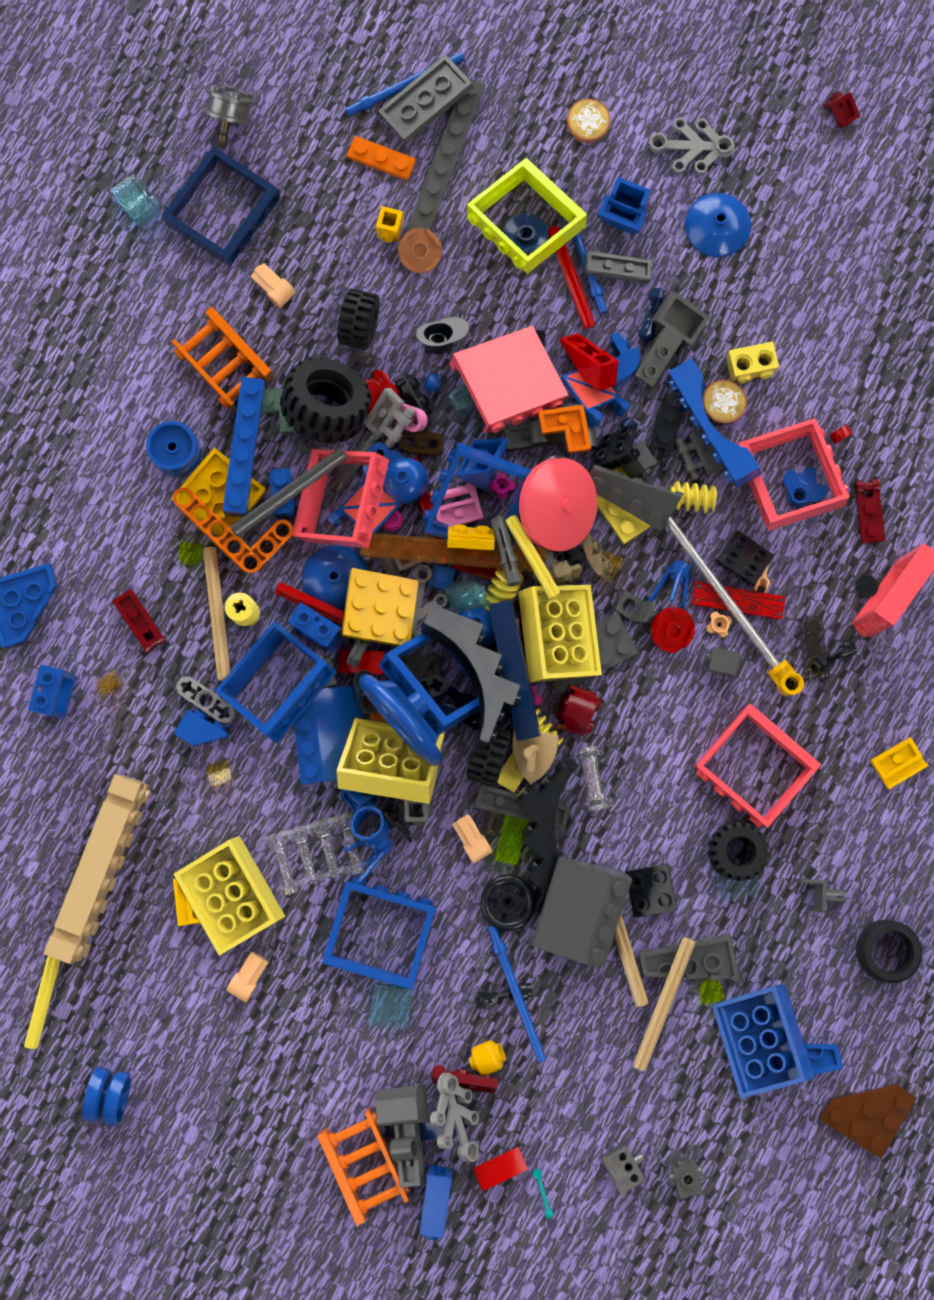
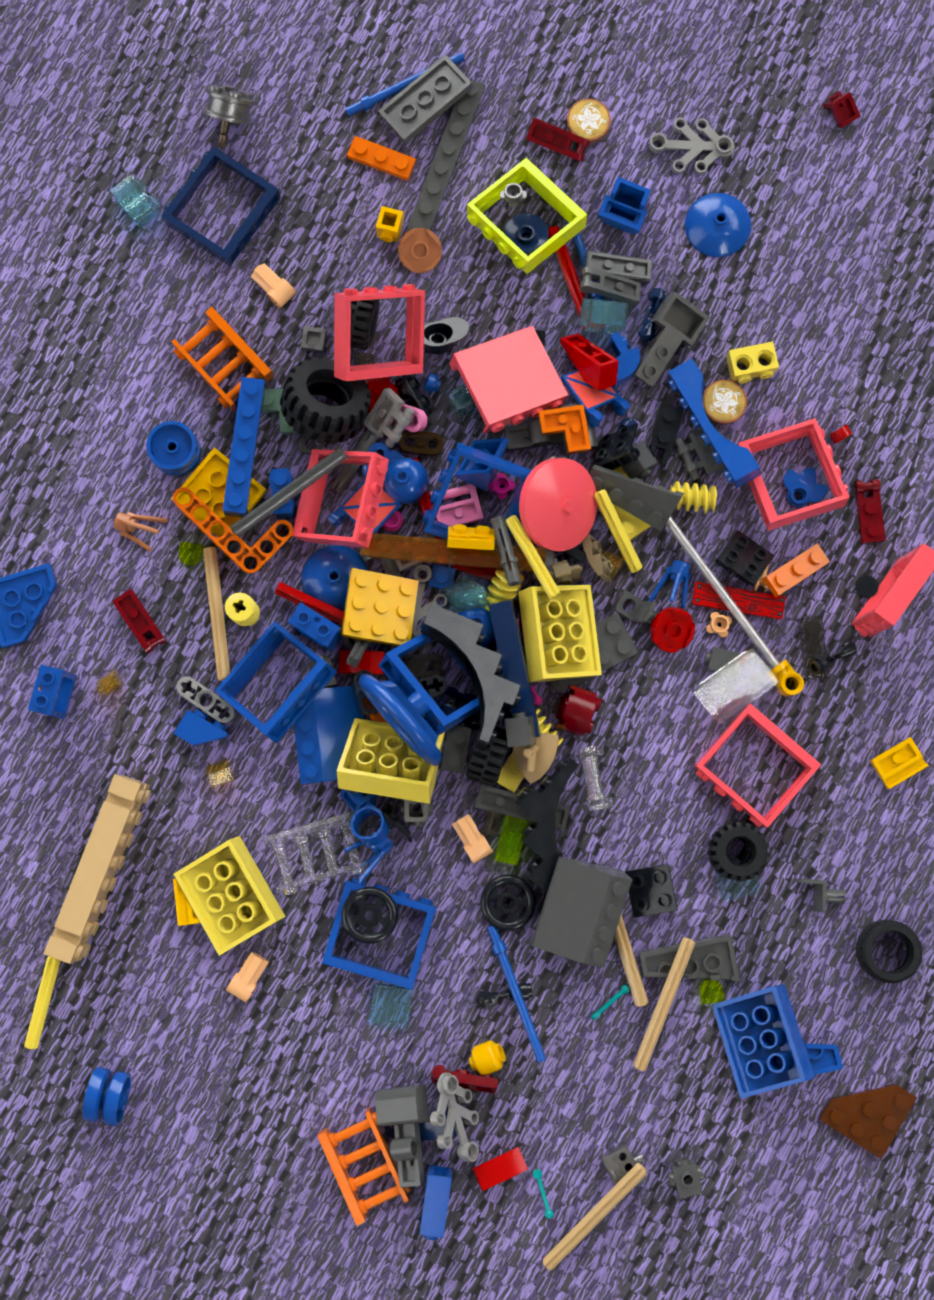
none -> nougat plant [114,512,168,551]
none -> flat silver plate [301,326,327,353]
none -> coral window [334,284,425,381]
none -> black plate [342,887,398,944]
none -> dark grey plate [441,725,472,774]
none -> flat silver plate [500,183,527,207]
none -> dark grey brick [505,712,536,747]
none -> dark red plate [526,117,591,162]
none -> tan axle [543,1163,647,1271]
none -> clear light blue brick [579,298,629,334]
none -> dark grey plate [580,267,641,306]
none -> teal hinge [590,984,630,1020]
none -> light yellow axle [594,489,642,573]
none -> clear piece [692,648,780,725]
none -> orange plate [763,543,830,598]

